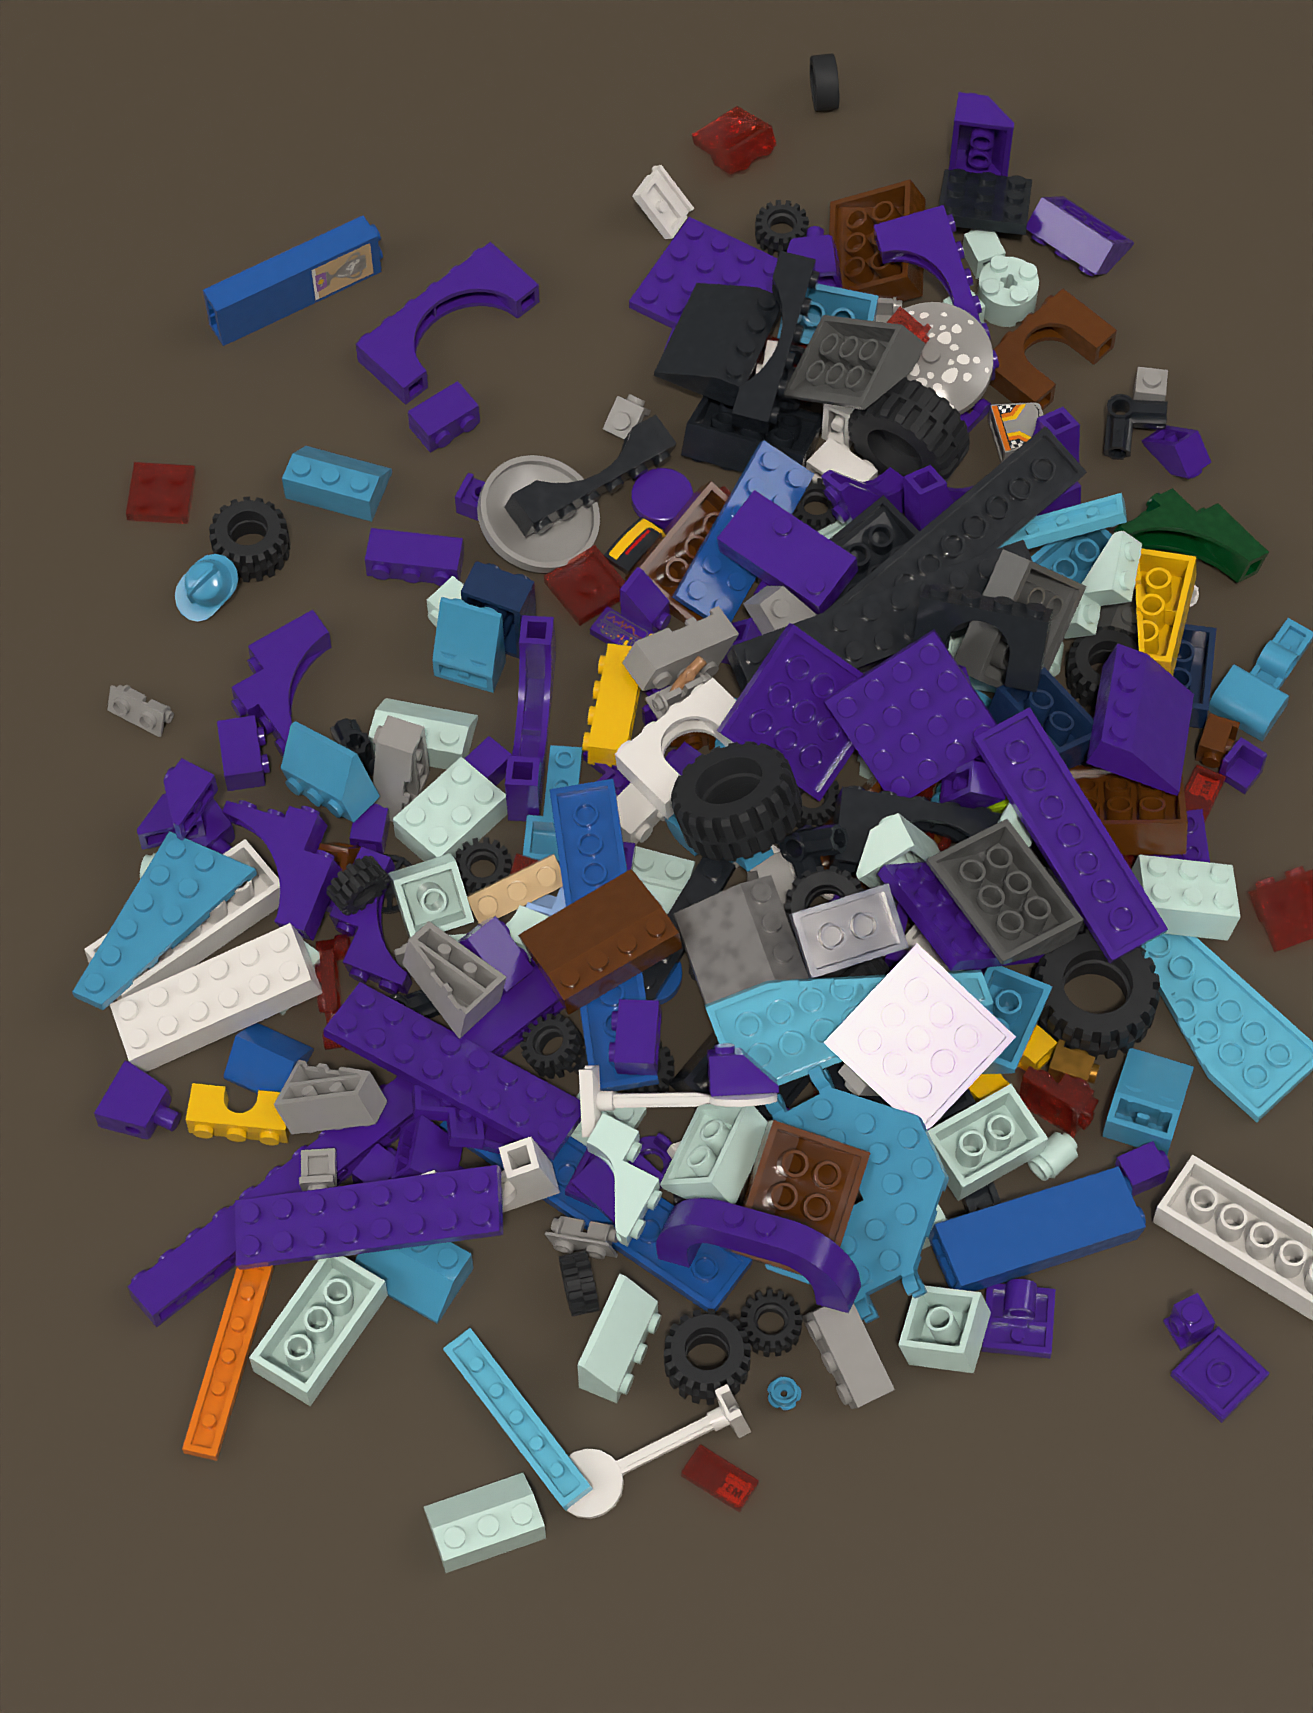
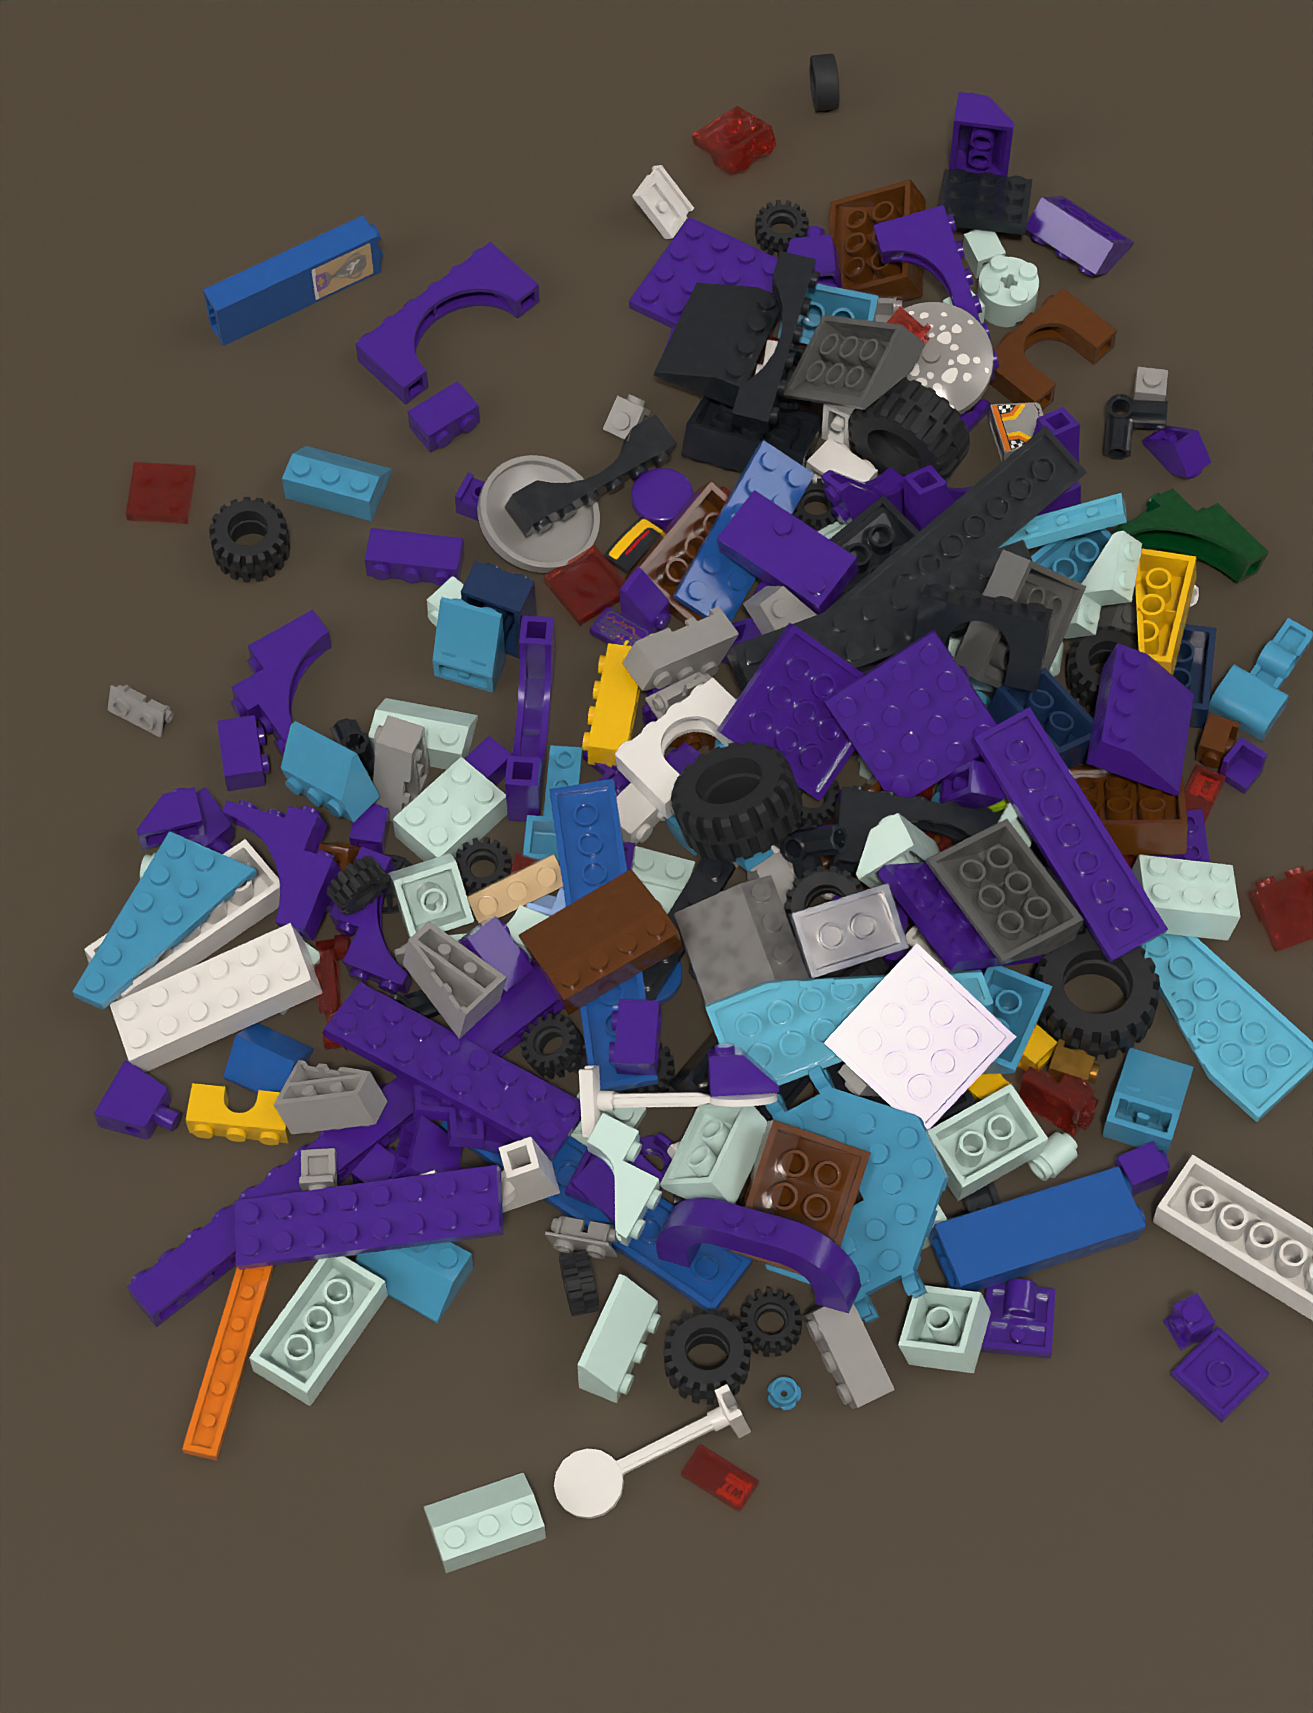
dark purple slope [164,758,218,841] -> none
dark azure piece [175,554,238,622] -> none
medium azure plate [443,1328,593,1511] -> none
medium nougat helmet [669,656,707,692] -> none

